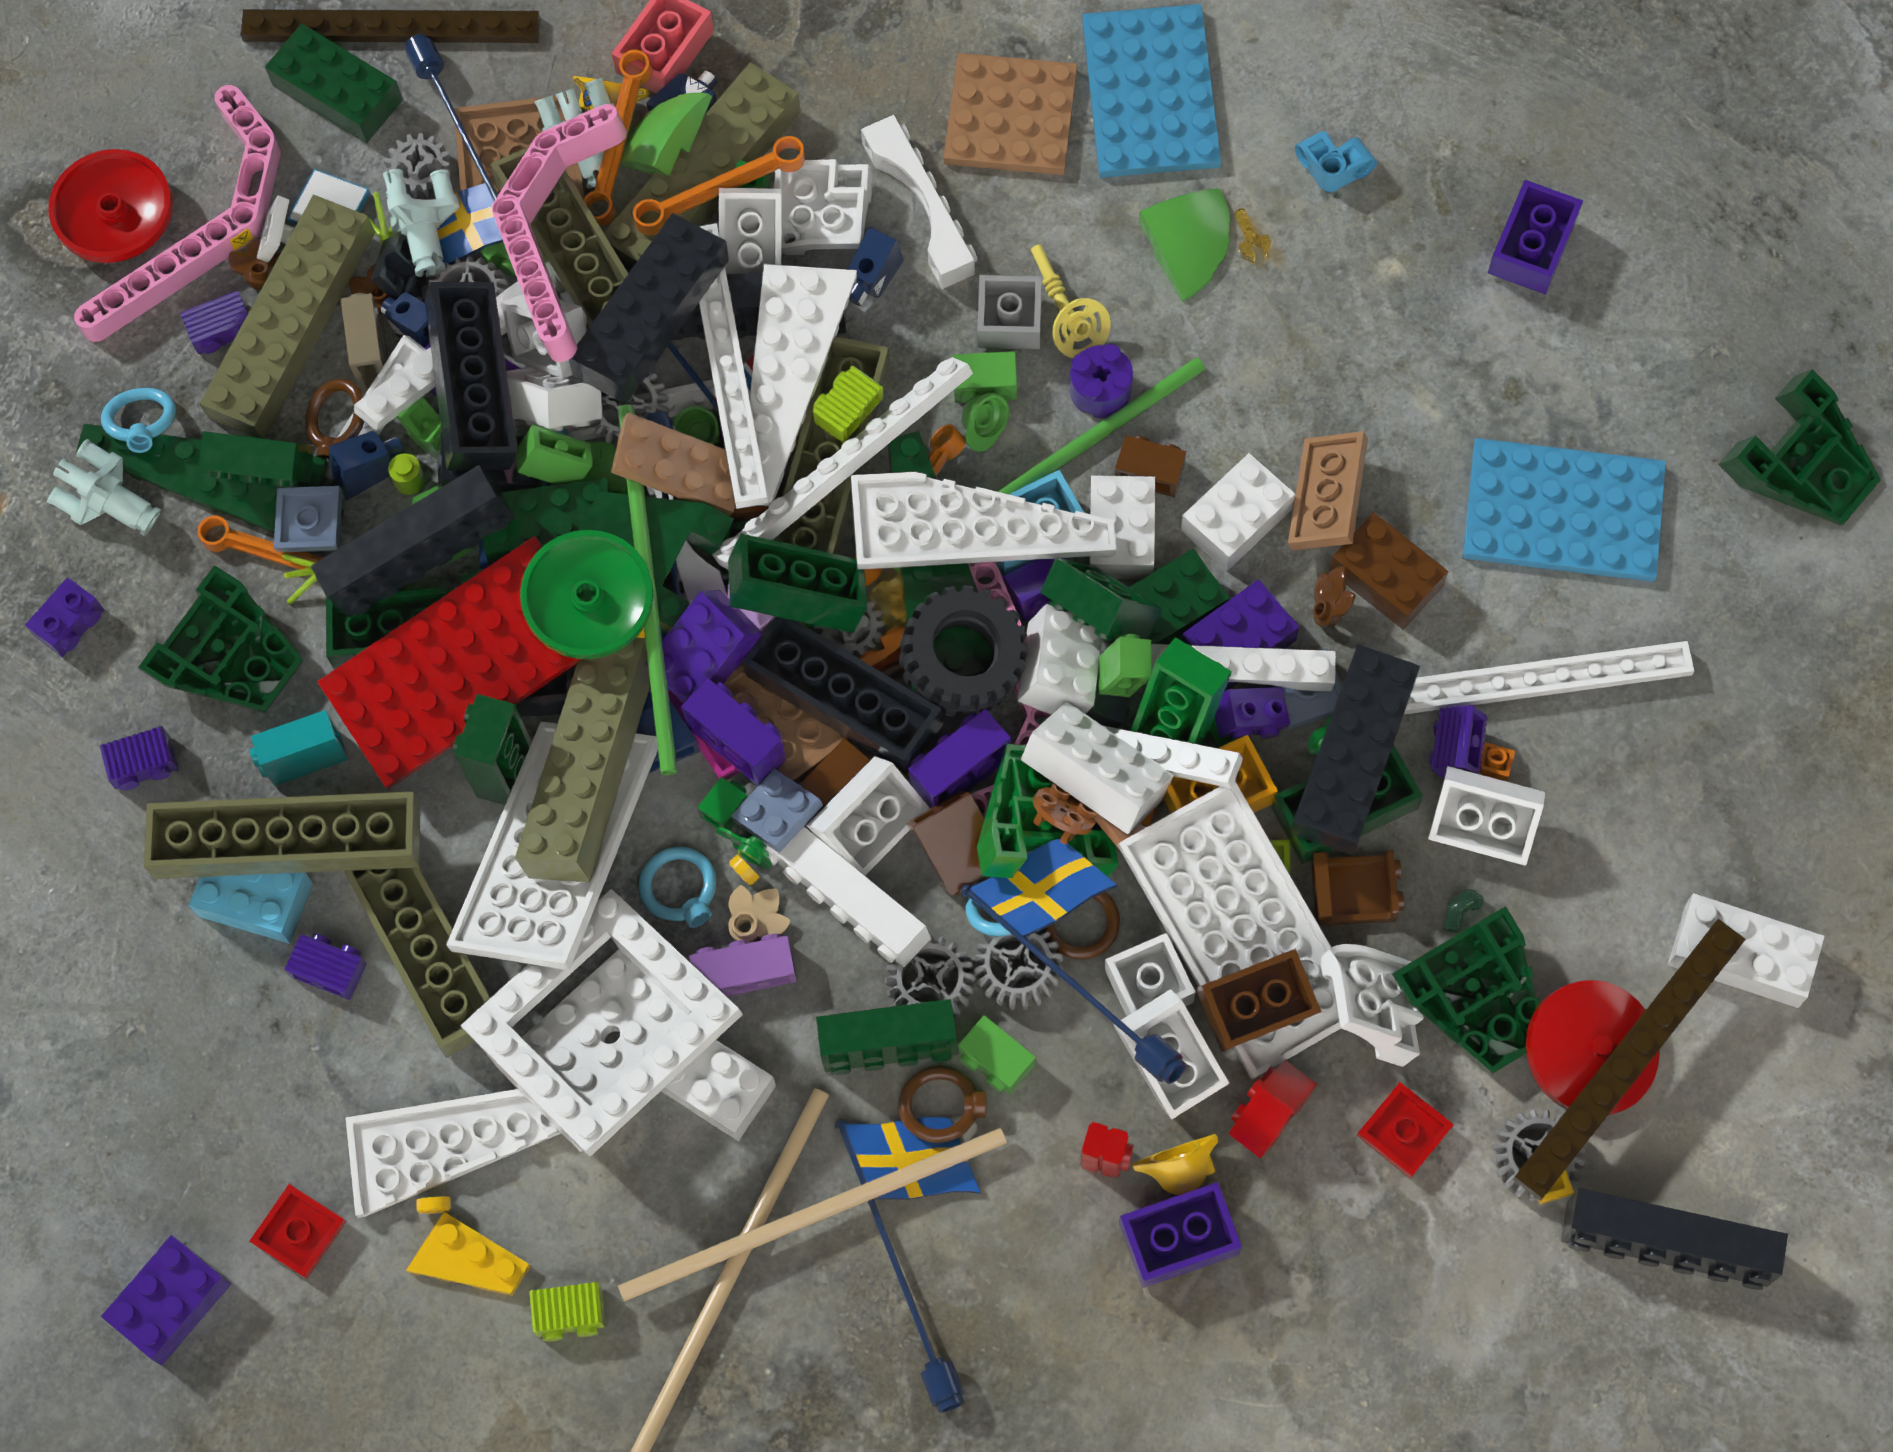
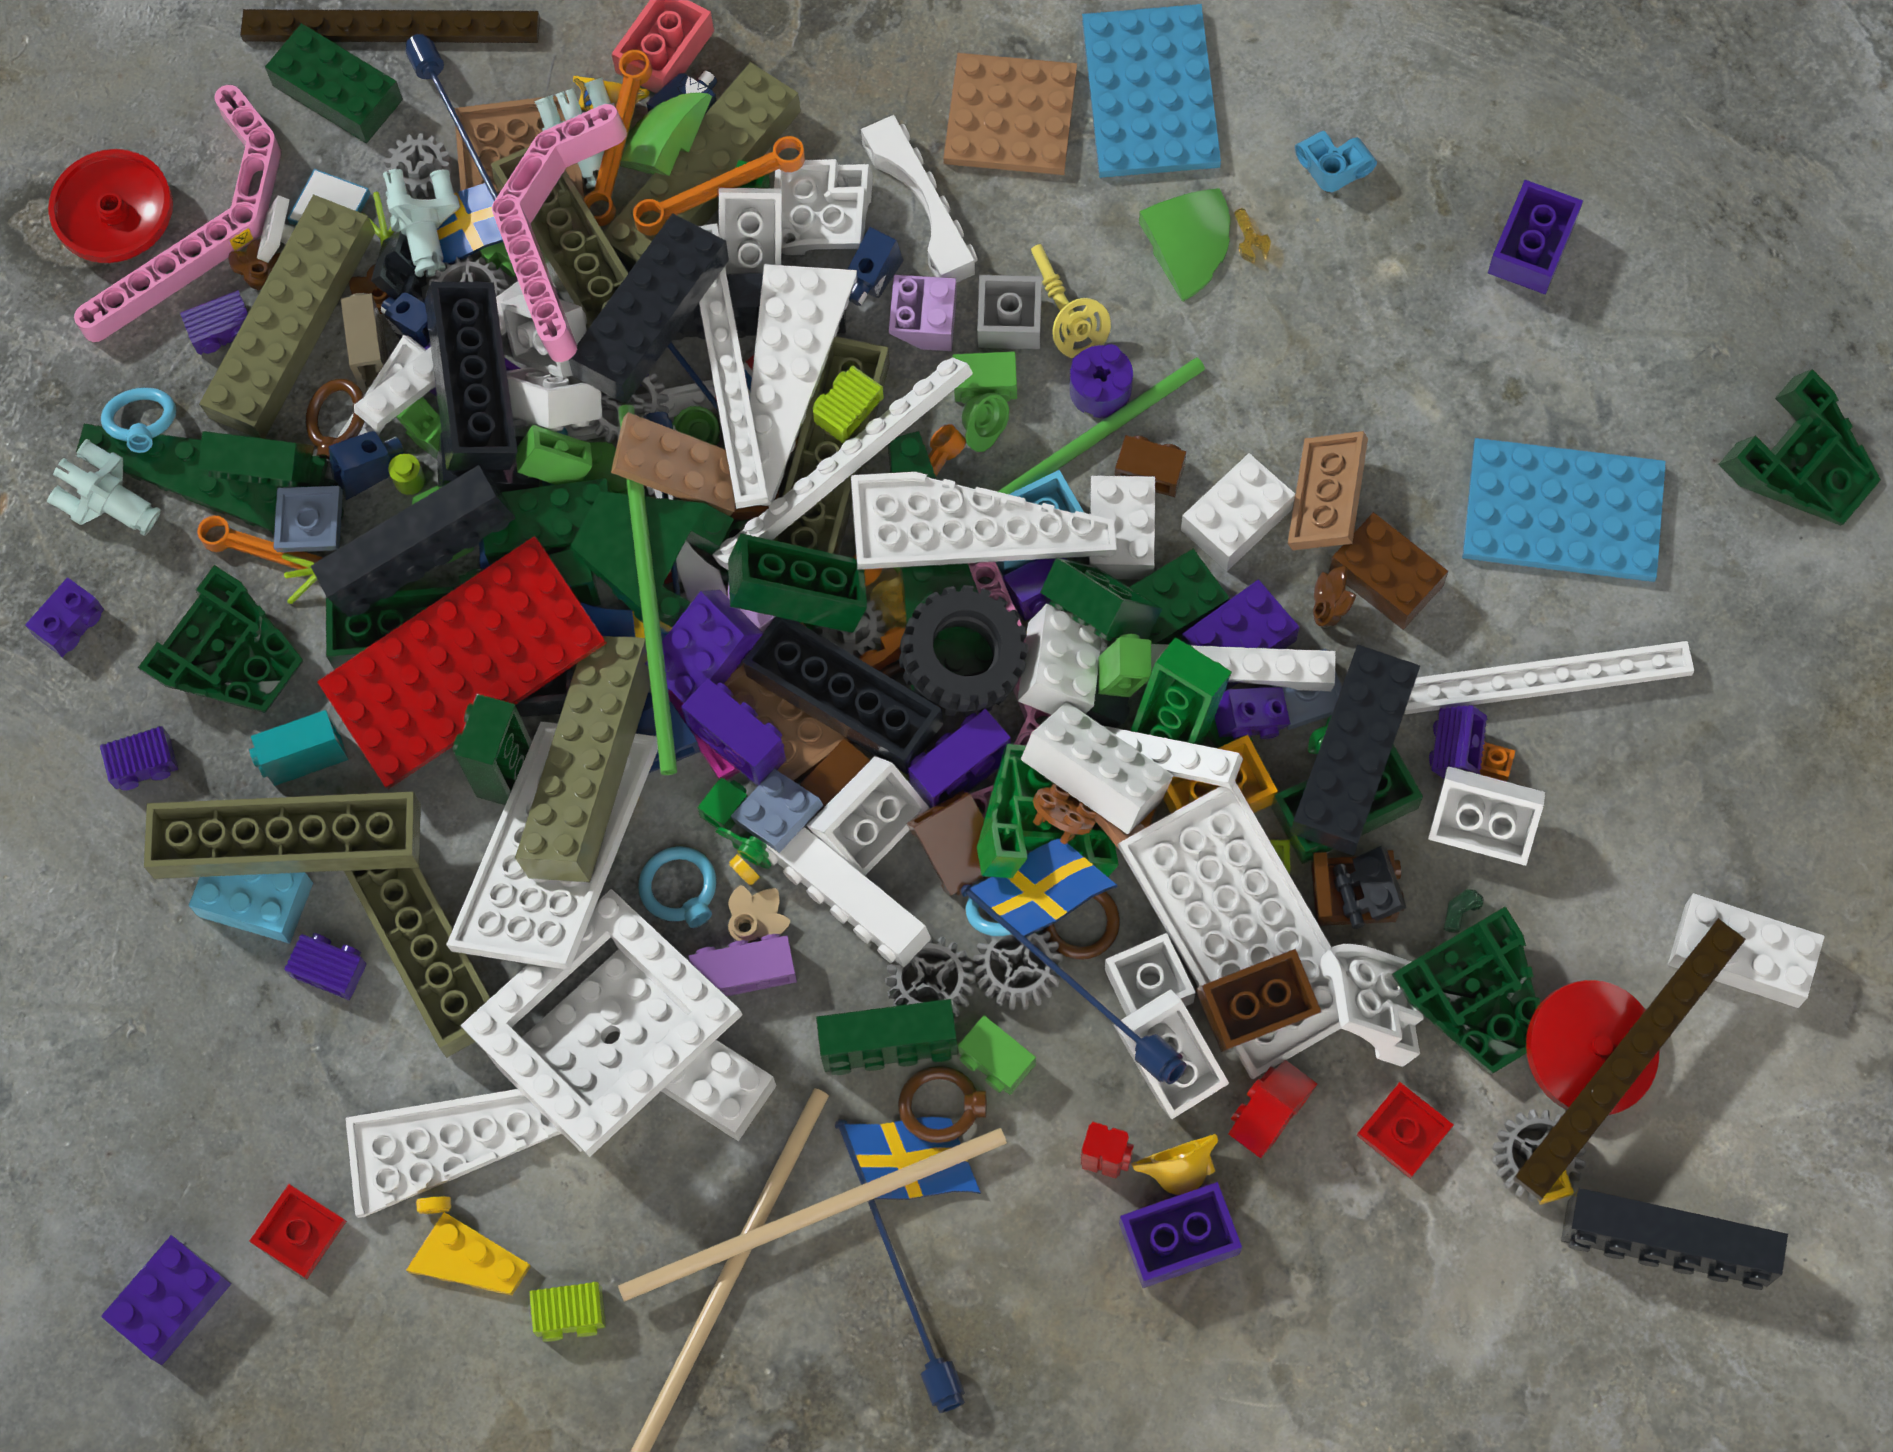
green dish [520,530,653,659] -> none
none -> lavender slope [889,275,957,351]
none -> black plate [1333,846,1407,929]

